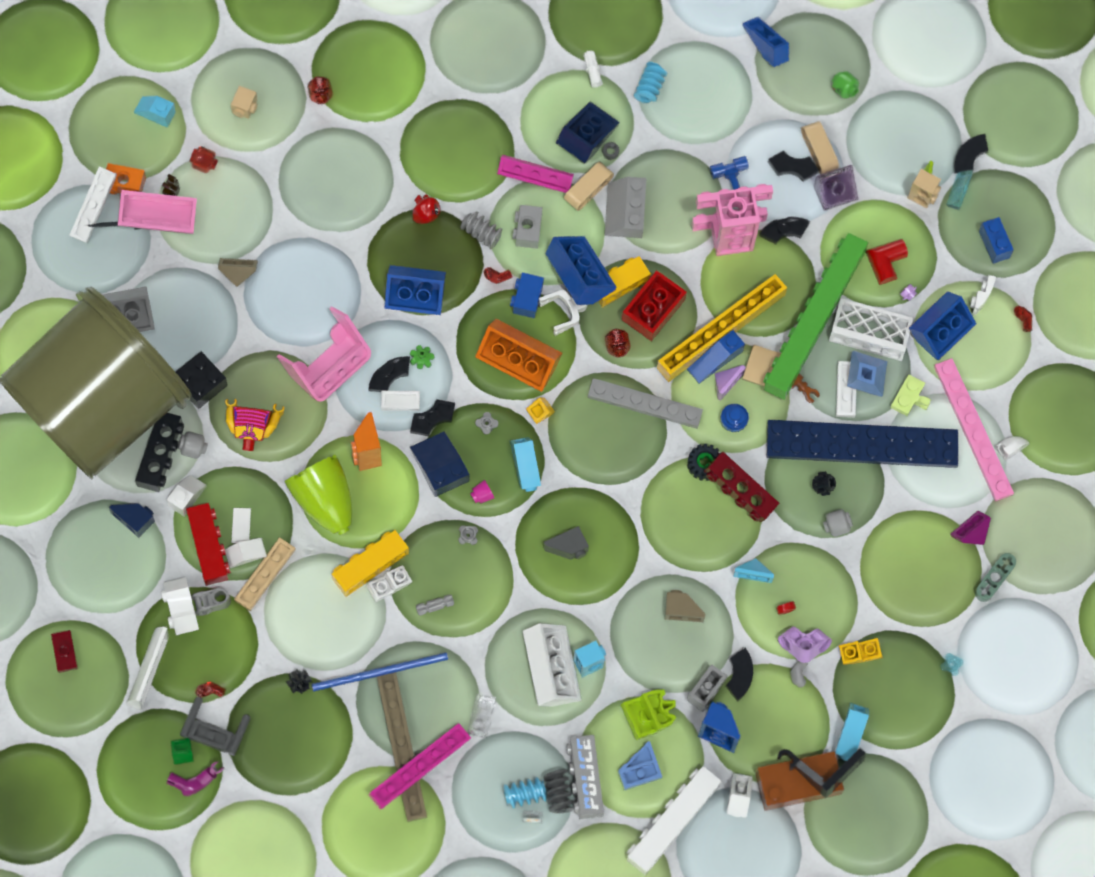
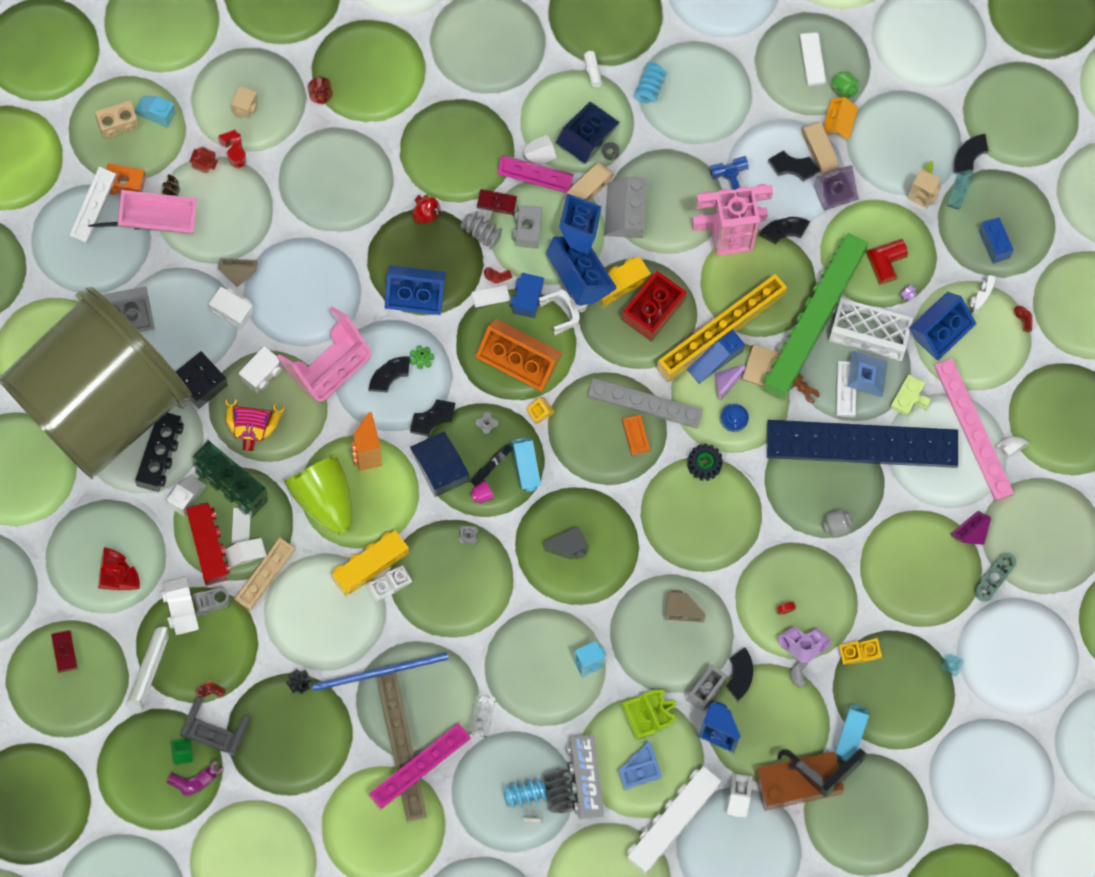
dark blue slope [109,504,155,538] -> none
light grey head [178,431,208,459] -> none
white tile [381,391,420,411] -> none
light grey axle [416,595,454,616] -> none
white slope [523,623,581,707] -> none
clear red head [605,329,631,358] -> none
dark red brick [704,451,780,523] -> none
medium azure slope [733,558,774,583] -> none
blue slope [743,17,789,67] -> none
black gear [812,471,836,496] -> none
none -> tan brick [95,100,139,138]
none -> red brick [98,547,140,590]
none -> clear green brick [192,440,268,517]
none -> white brick [208,287,254,330]
none -> red leg [218,129,246,168]
none -> white brick [238,346,282,394]
none -> black tile [471,444,512,486]
none -> white sticker [472,285,510,308]
none -> dark red plate [477,189,517,215]
none -> white brick [524,135,557,164]
none -> blue slope [559,193,602,254]
none -> orange tile [622,414,650,456]
none -> white tile [799,32,826,86]
none -> light orange panel [823,97,858,139]

